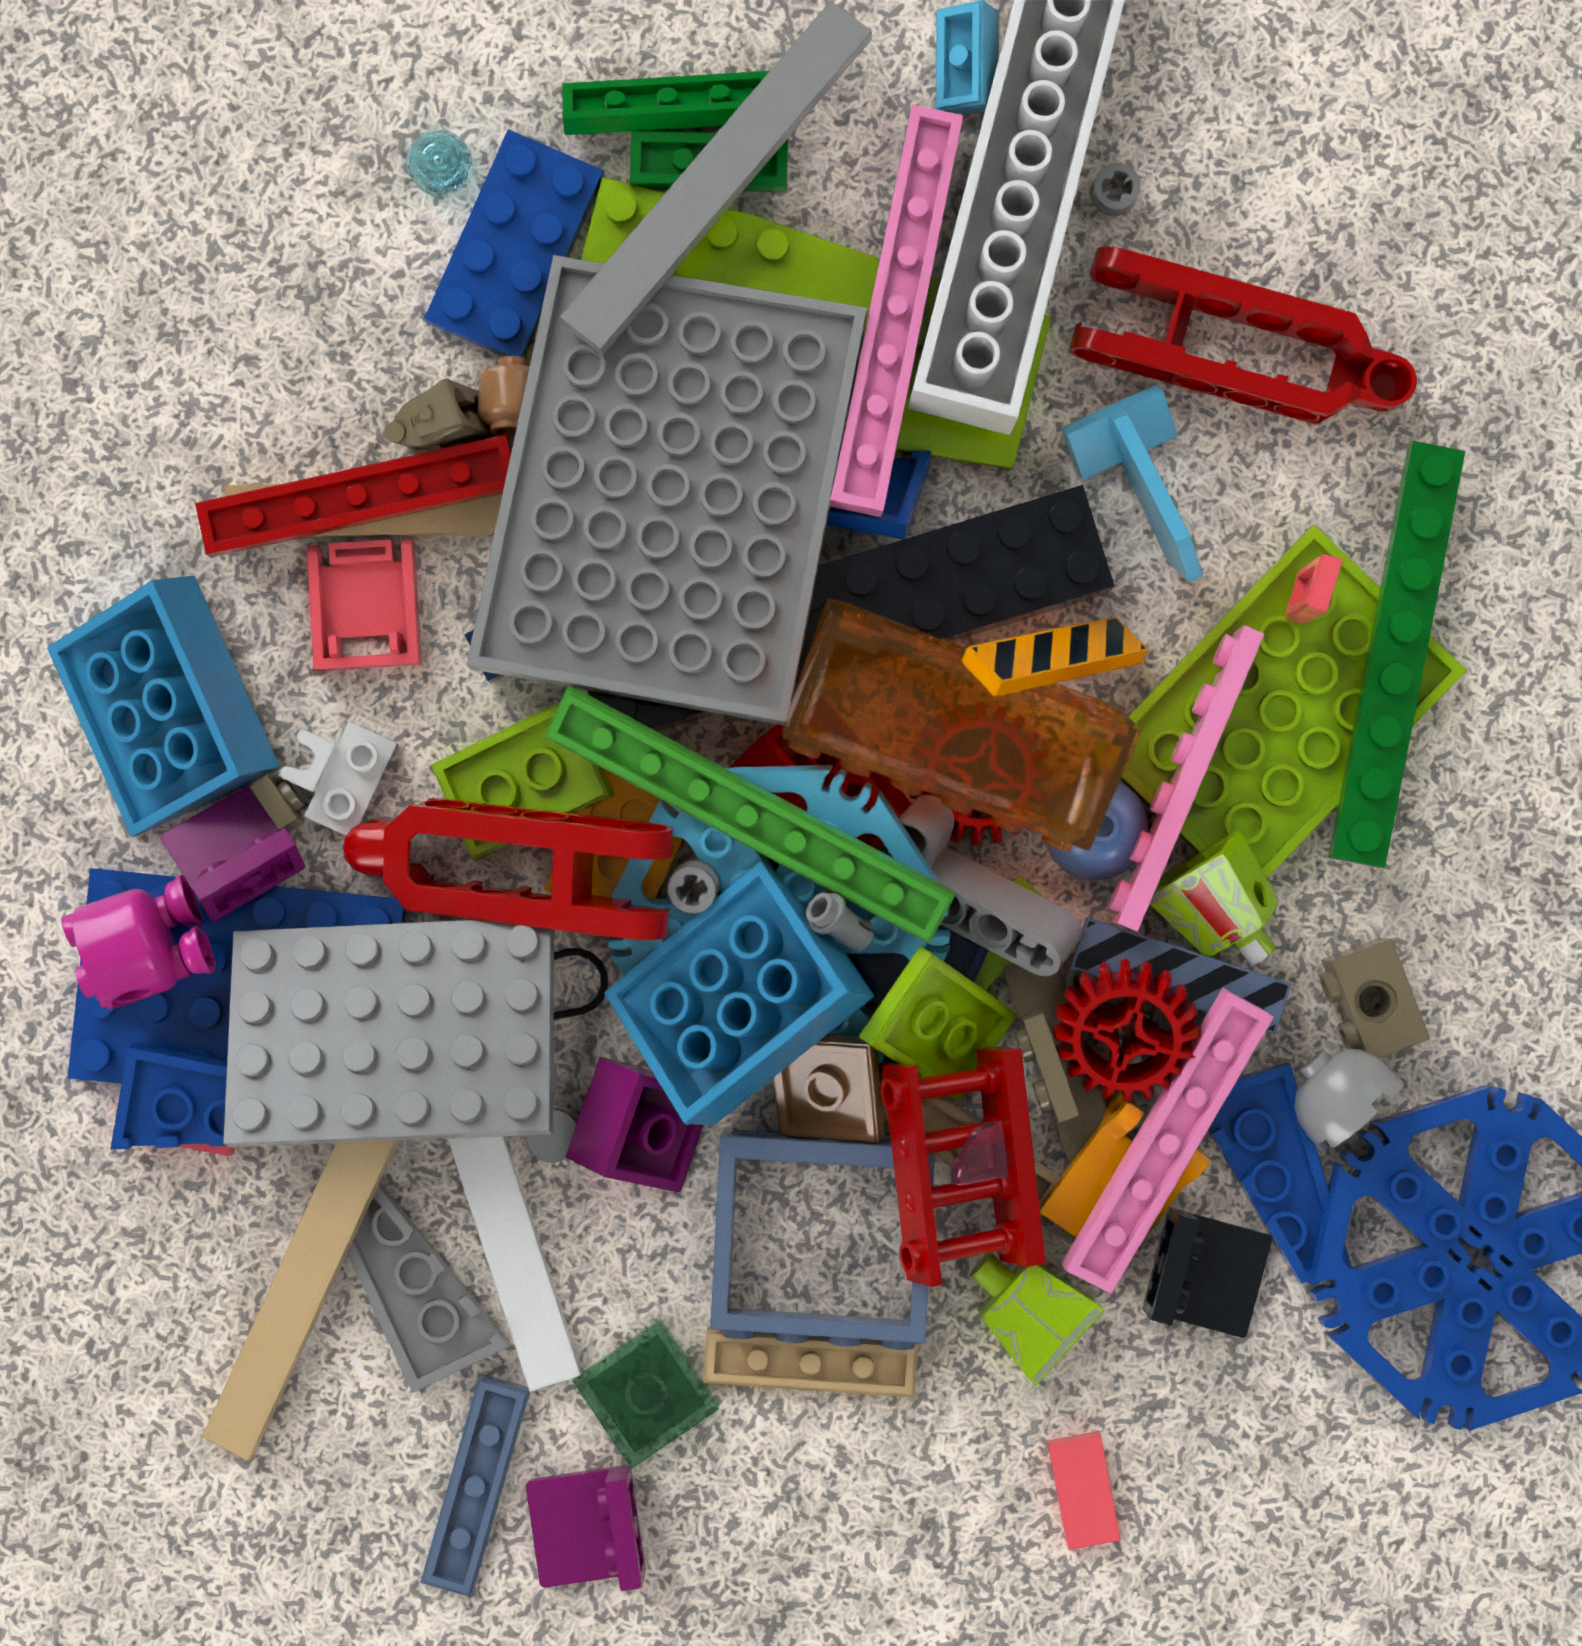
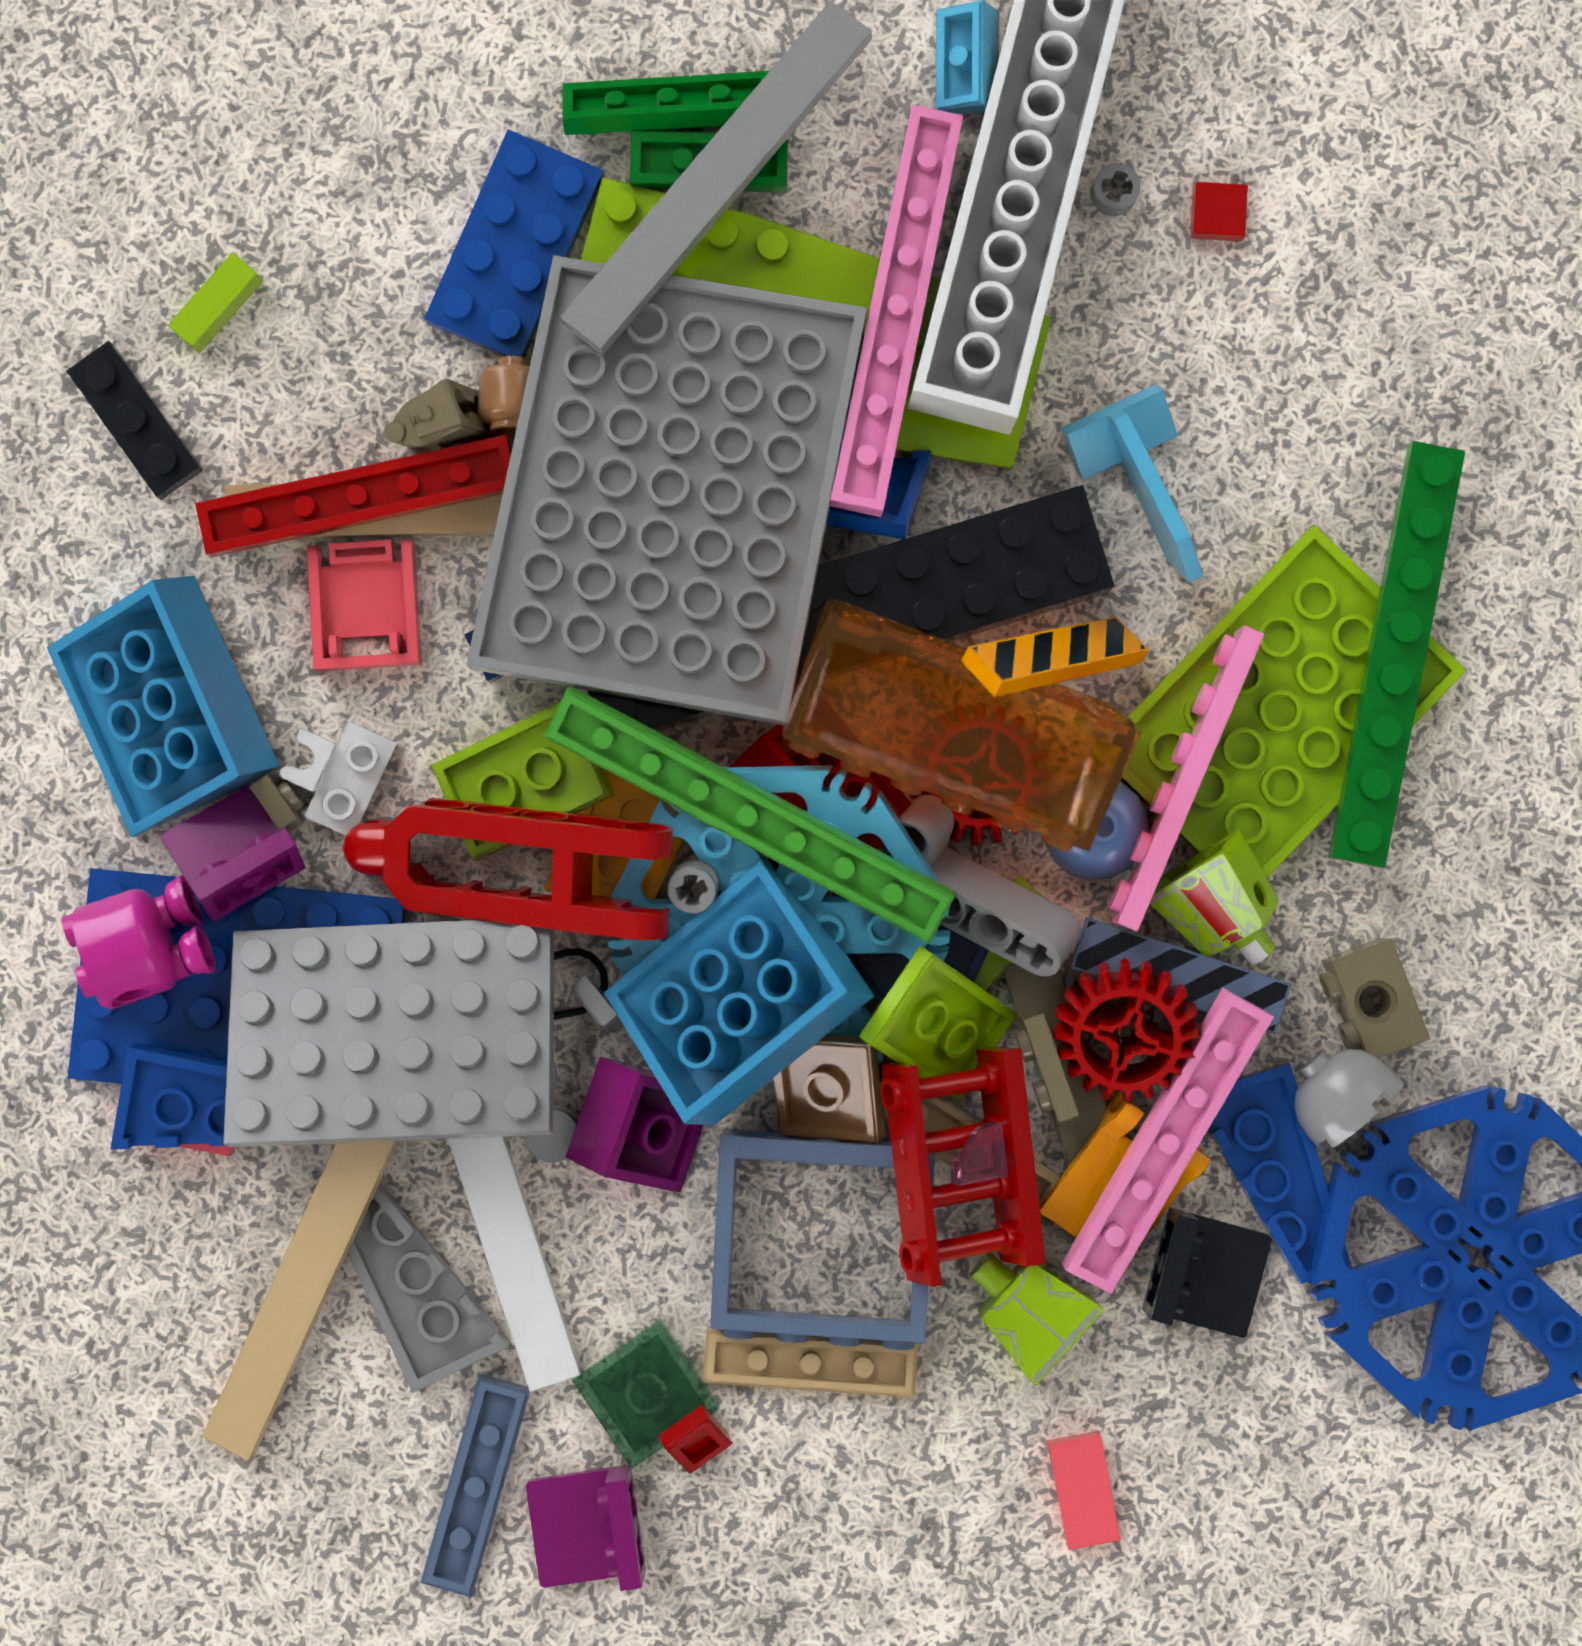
clear light blue plate [406,129,472,195] -> none
light grey pin [806,893,874,953] -> none
red piece [1069,246,1417,425] -> none
coral tile [1285,554,1343,625] -> none
none -> black plate [66,340,203,500]
none -> lime piece [168,252,263,353]
none -> light grey tile [571,975,624,1033]
none -> red tile [658,1405,733,1474]
none -> red tile [1190,182,1248,241]

